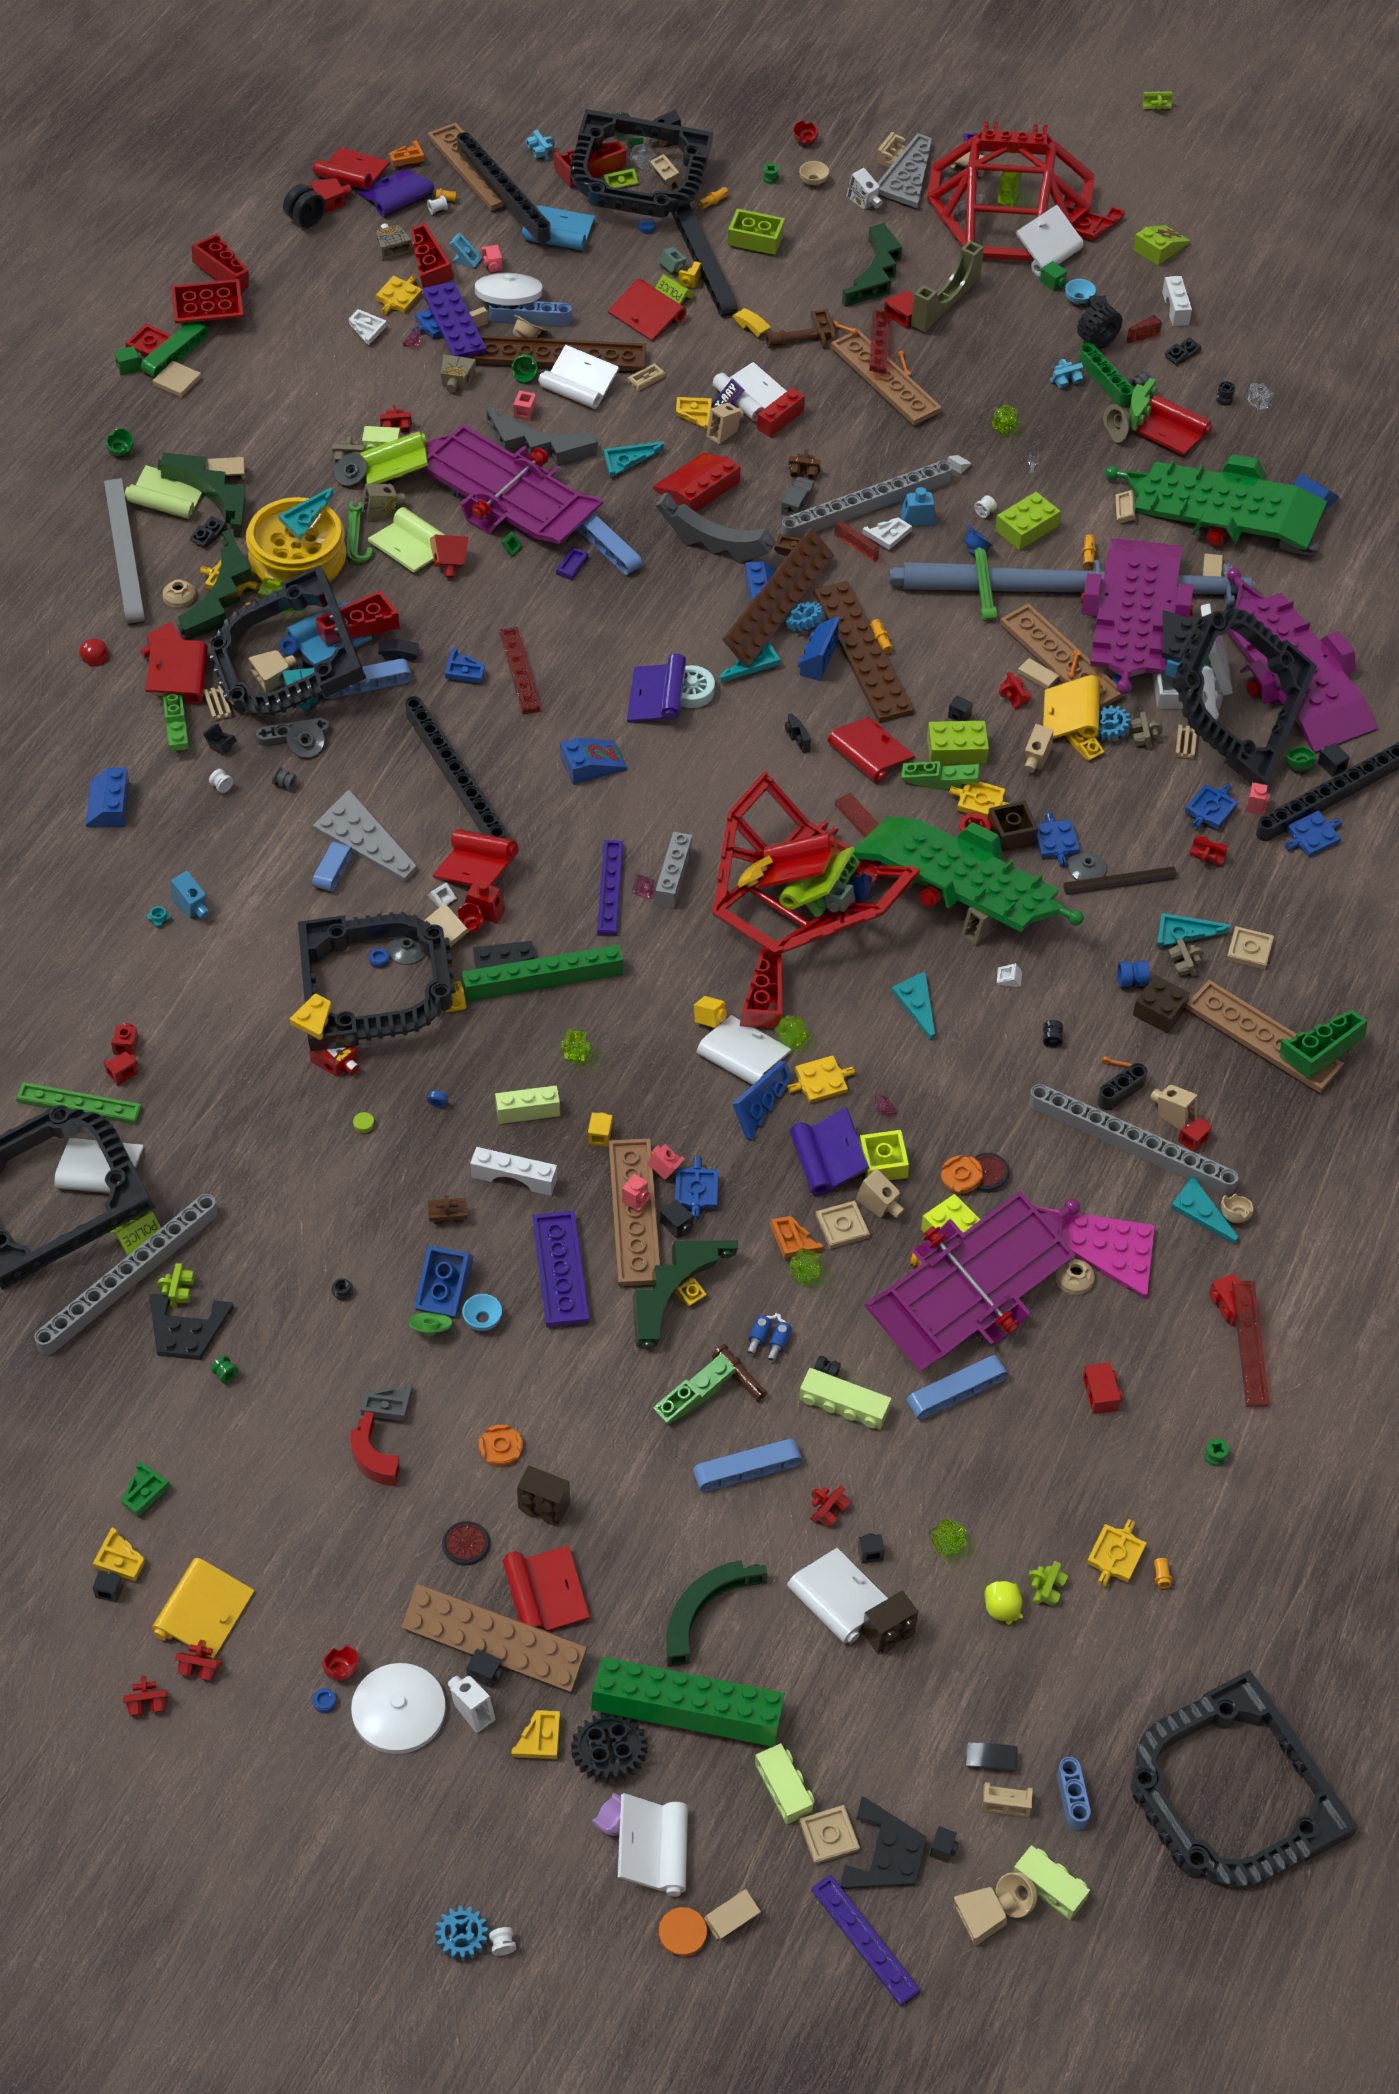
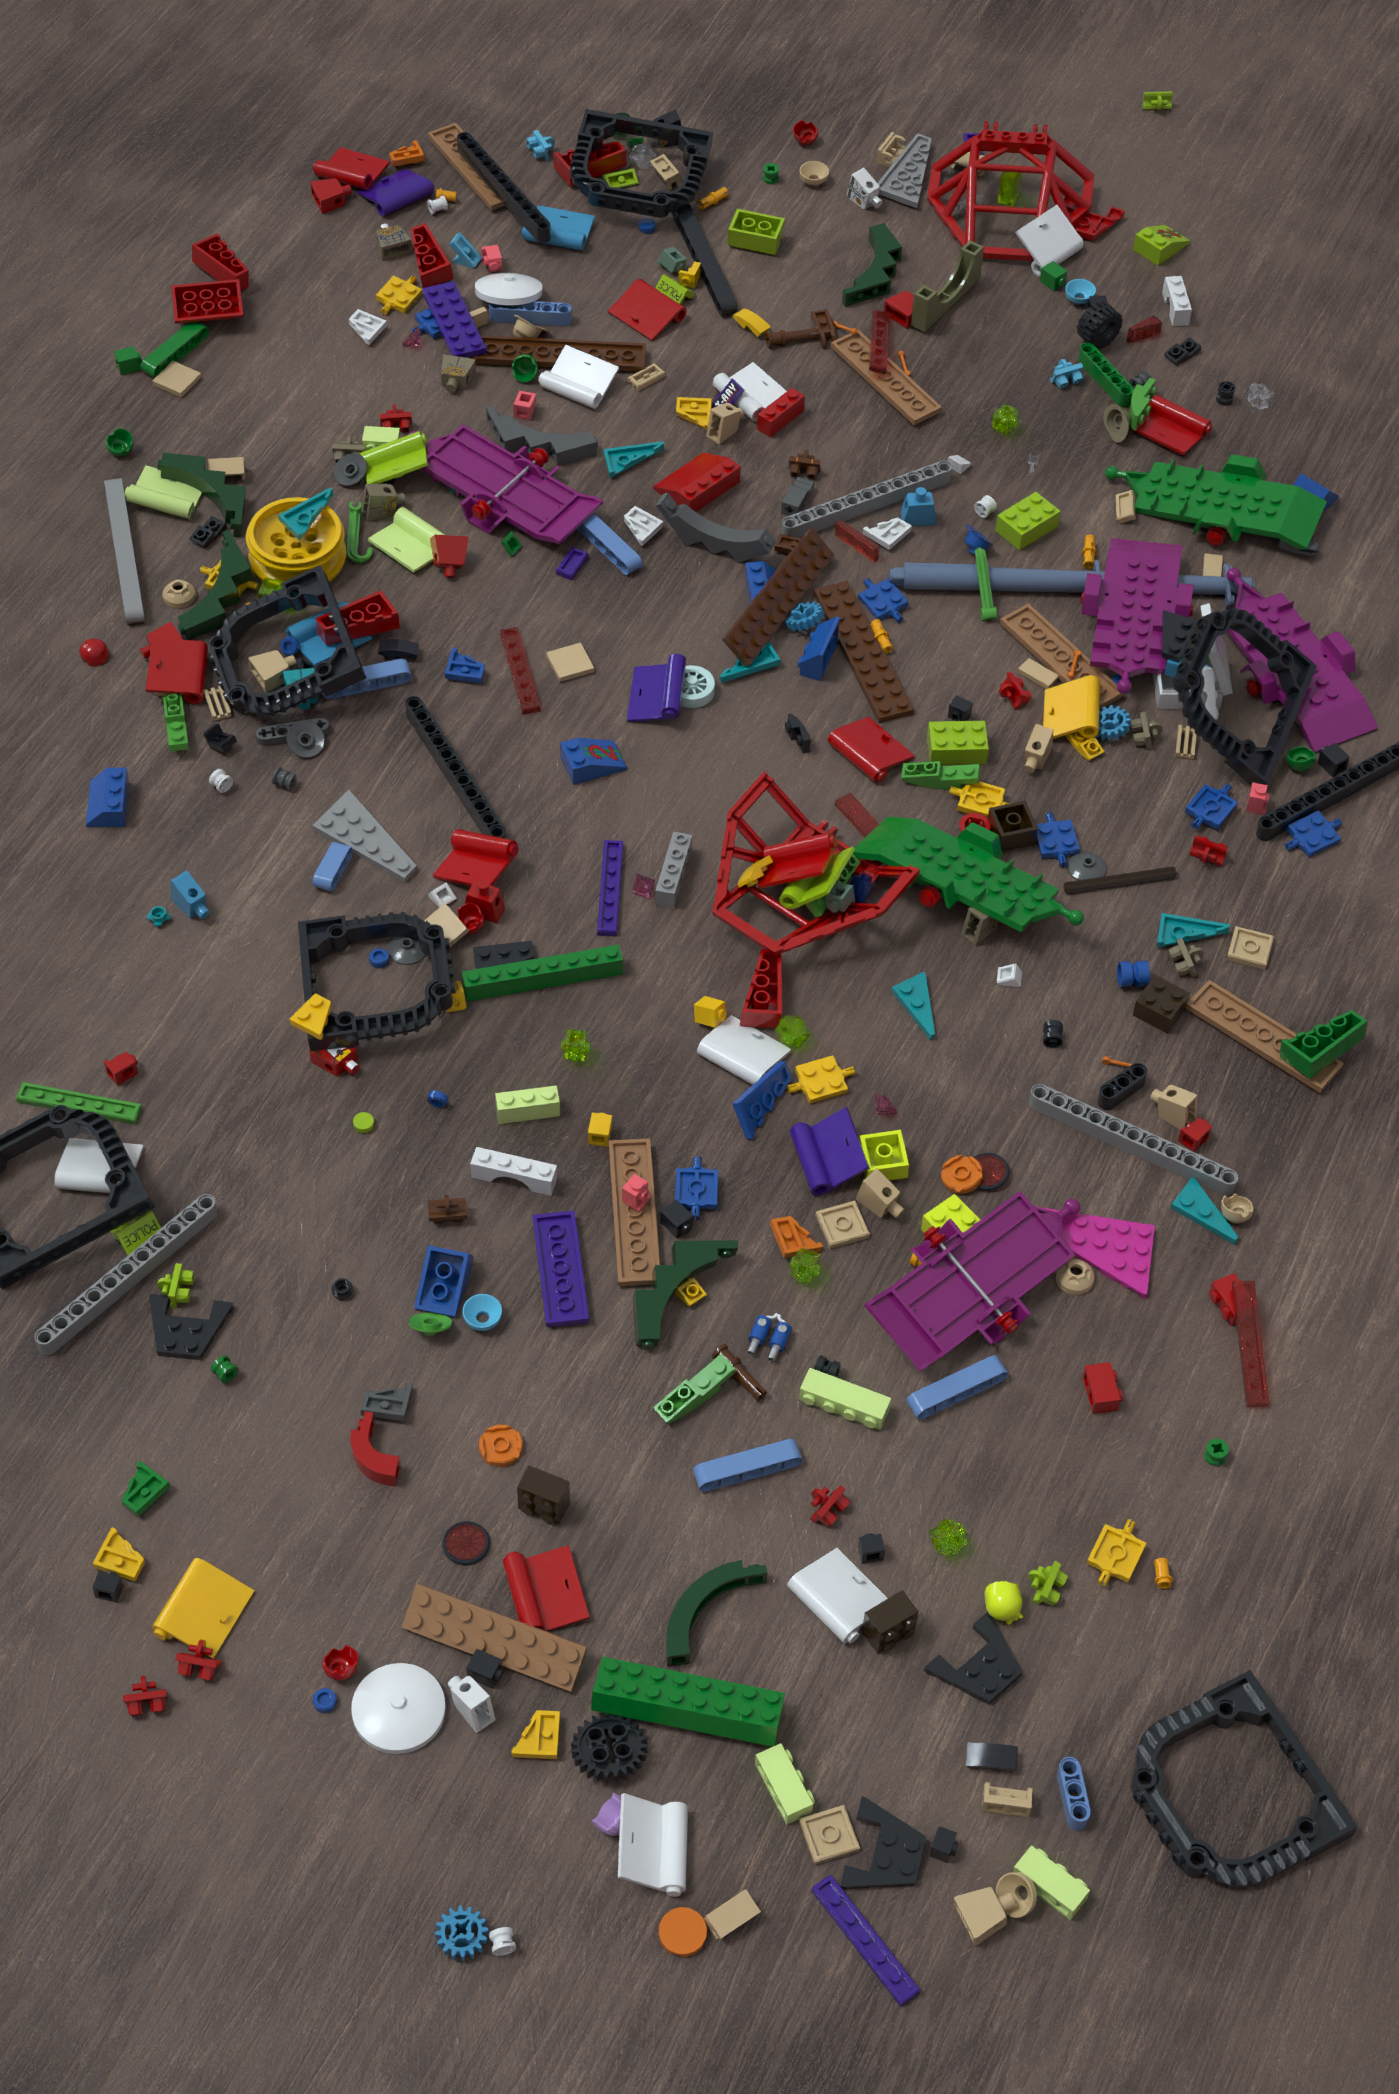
red brick [111,1023,139,1055] -> none
red plate [125,323,173,357] -> none
black wheel [283,184,326,228] -> none
coral brick [647,1144,685,1180] -> none
none -> tan tile [546,642,594,682]
none -> white wing [624,506,663,546]
none -> blue plate [858,578,909,623]
none -> black wing [924,1612,1022,1705]

